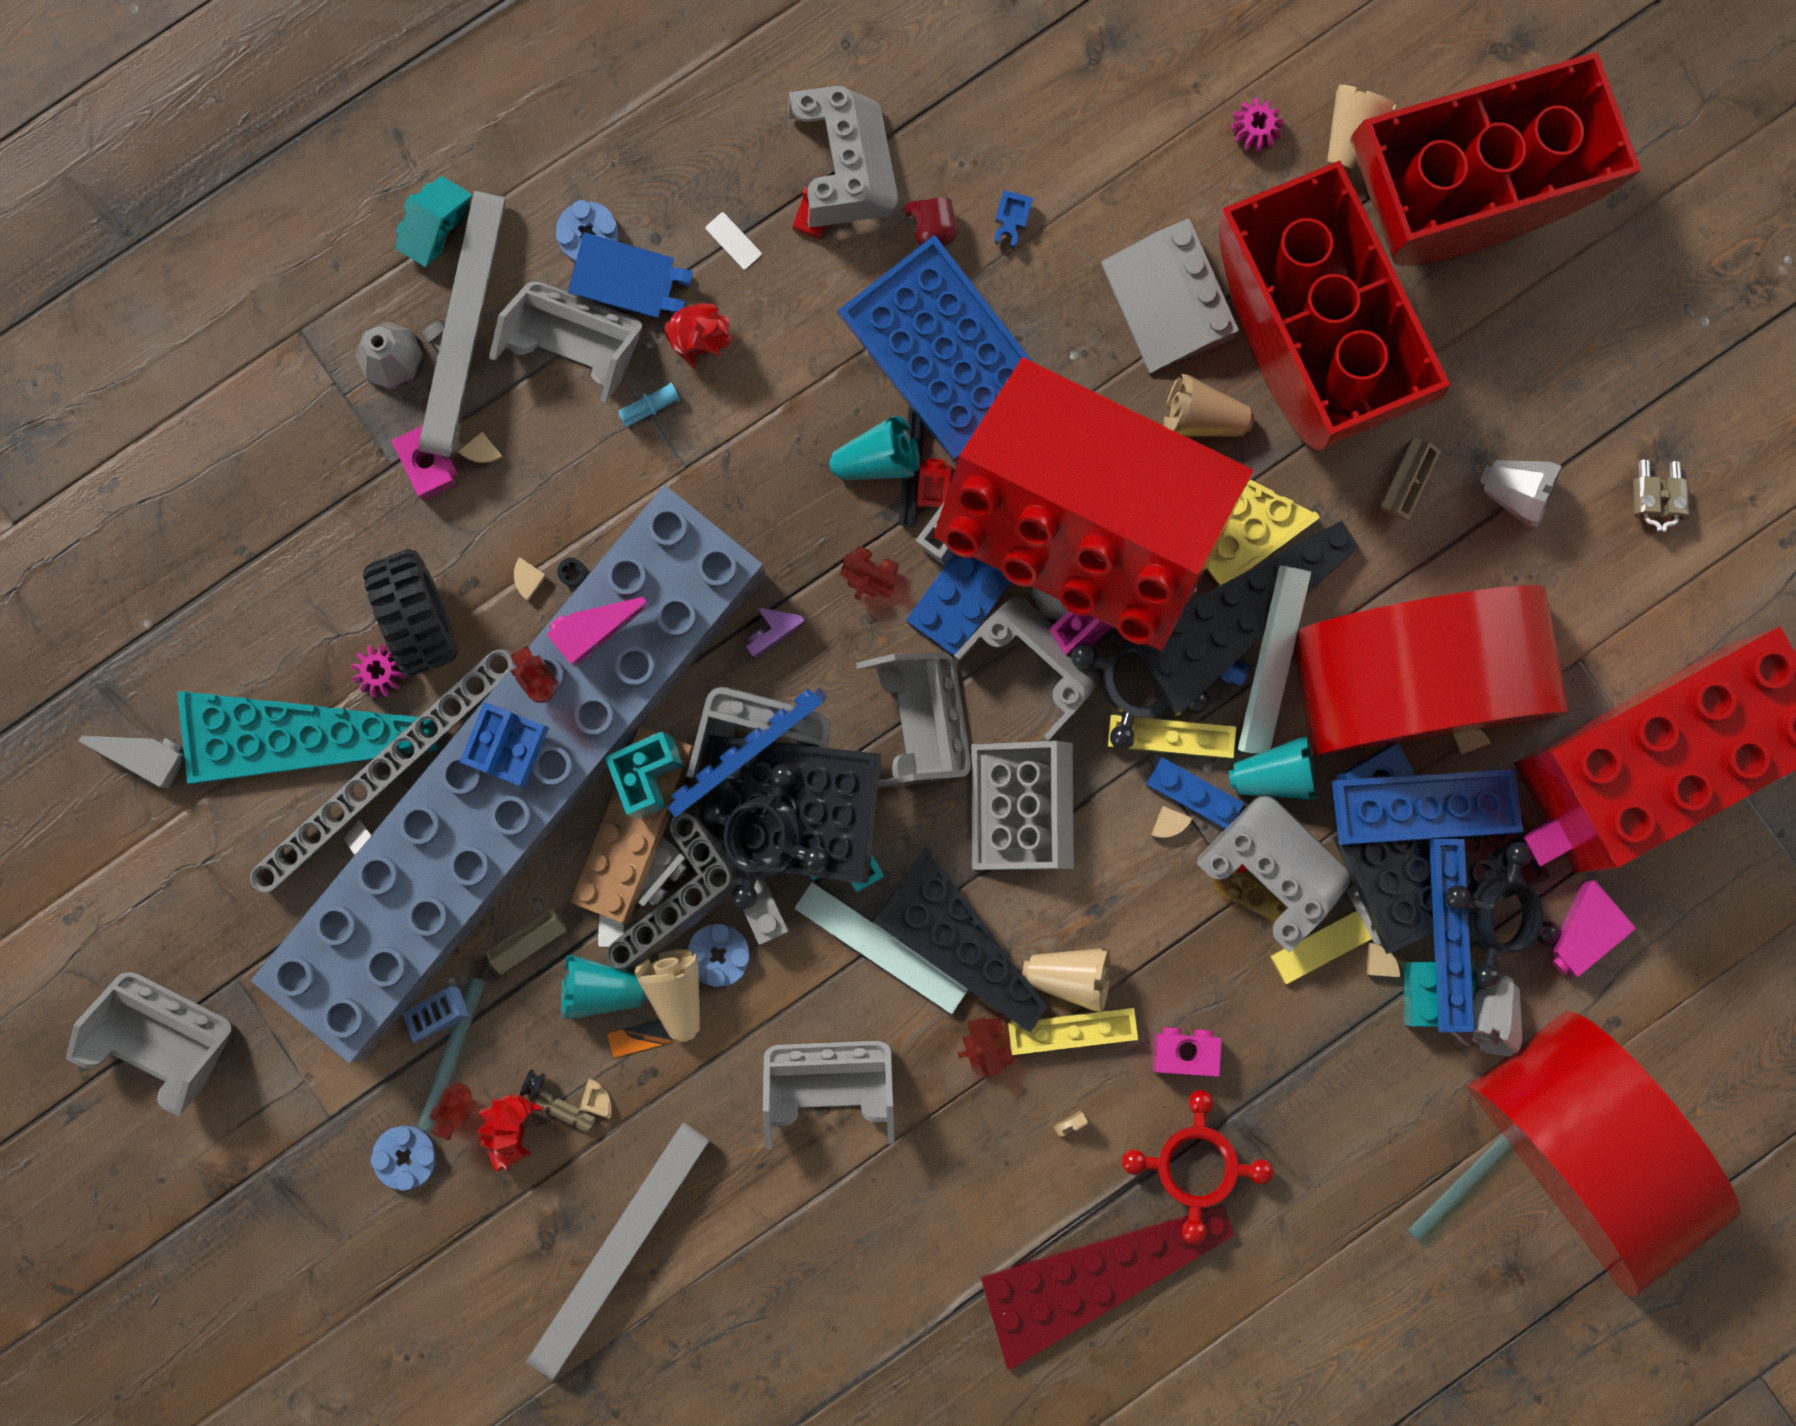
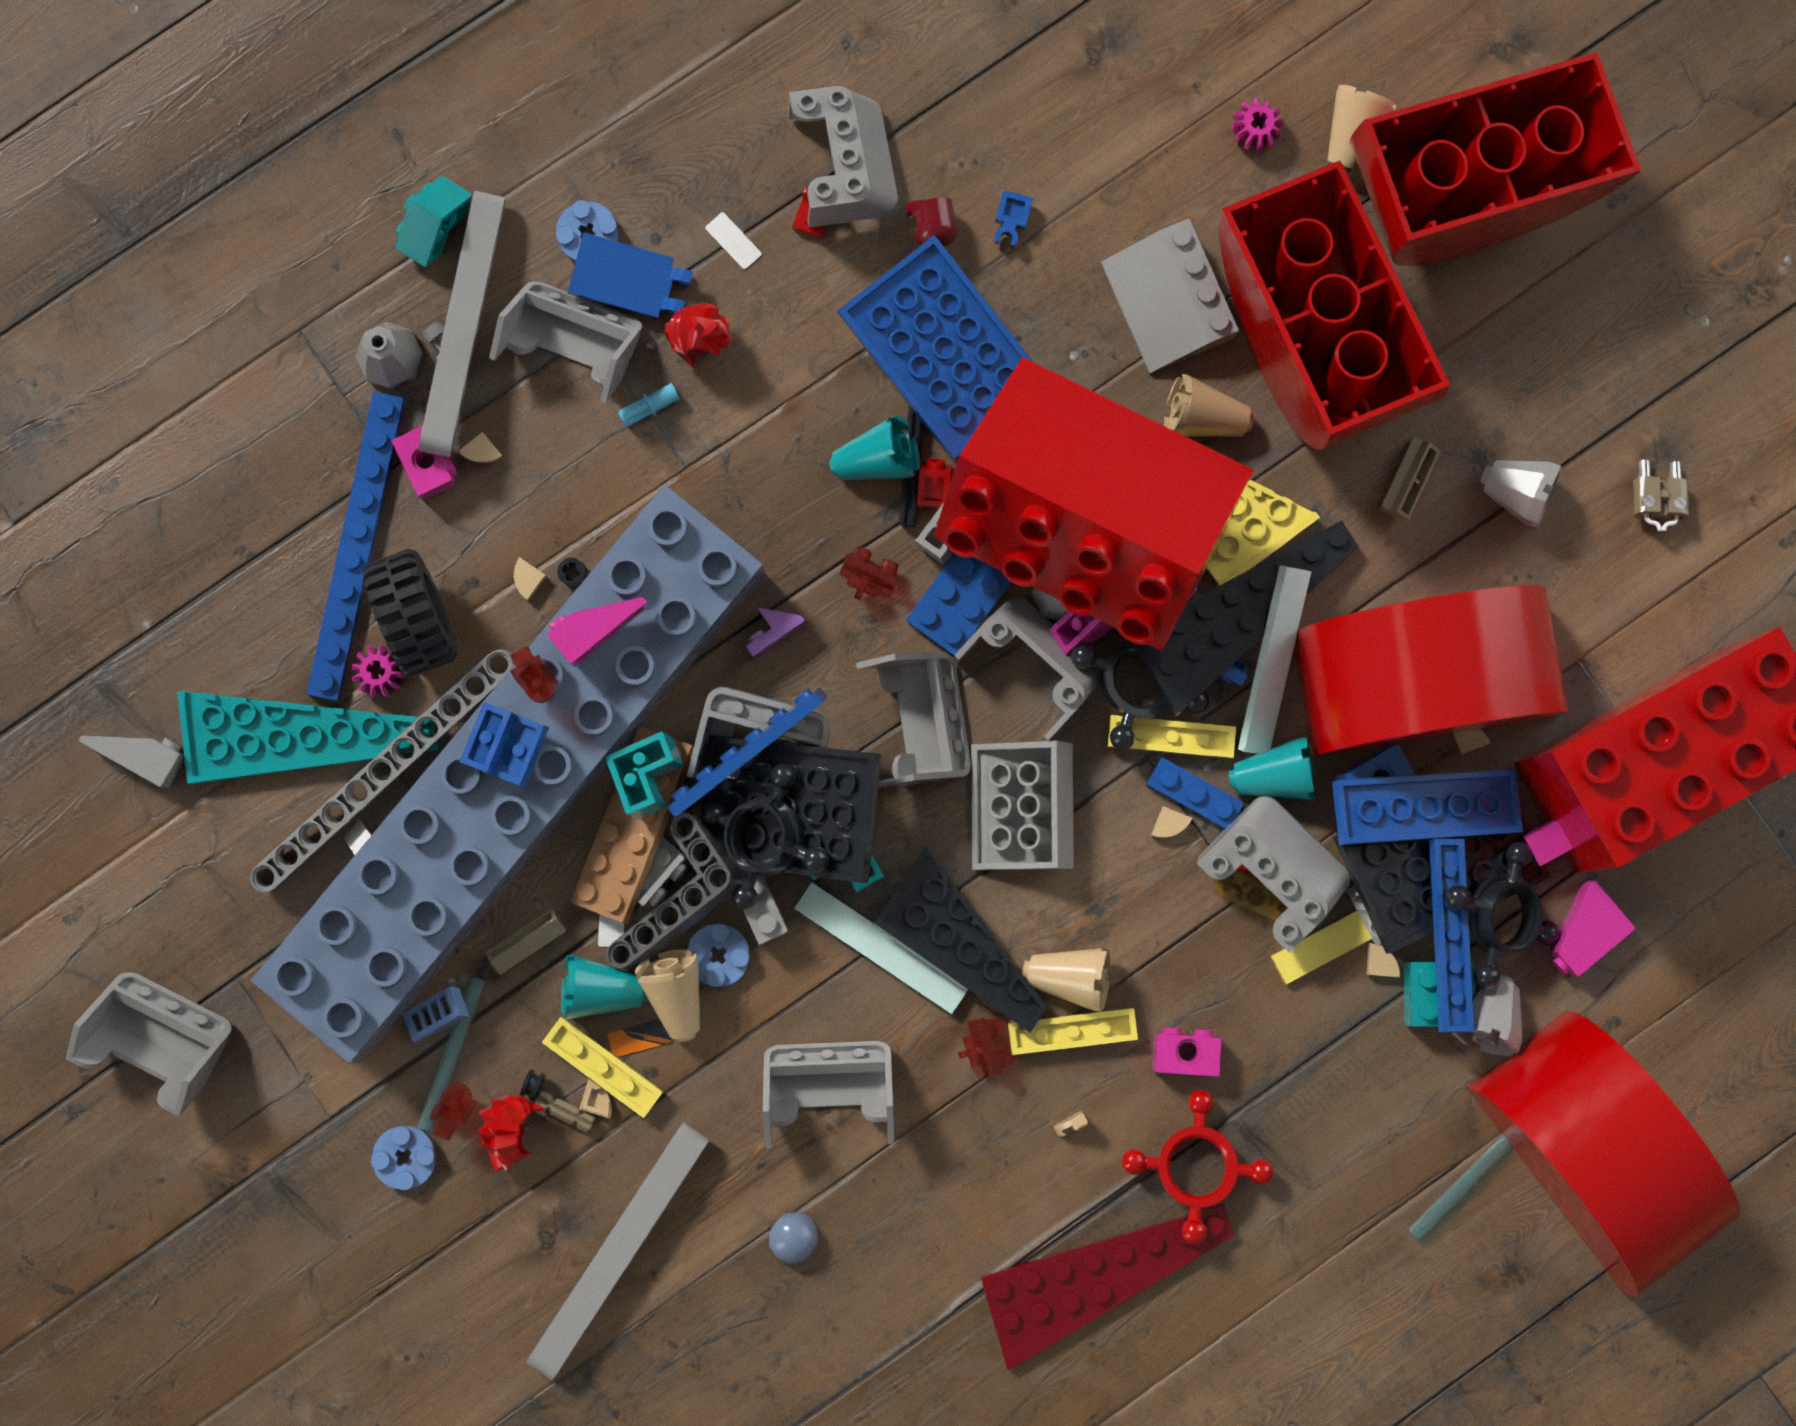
none -> blue plate [306,392,406,702]
none -> light yellow plate [542,1016,664,1118]
none -> sand blue hair [769,1212,819,1264]

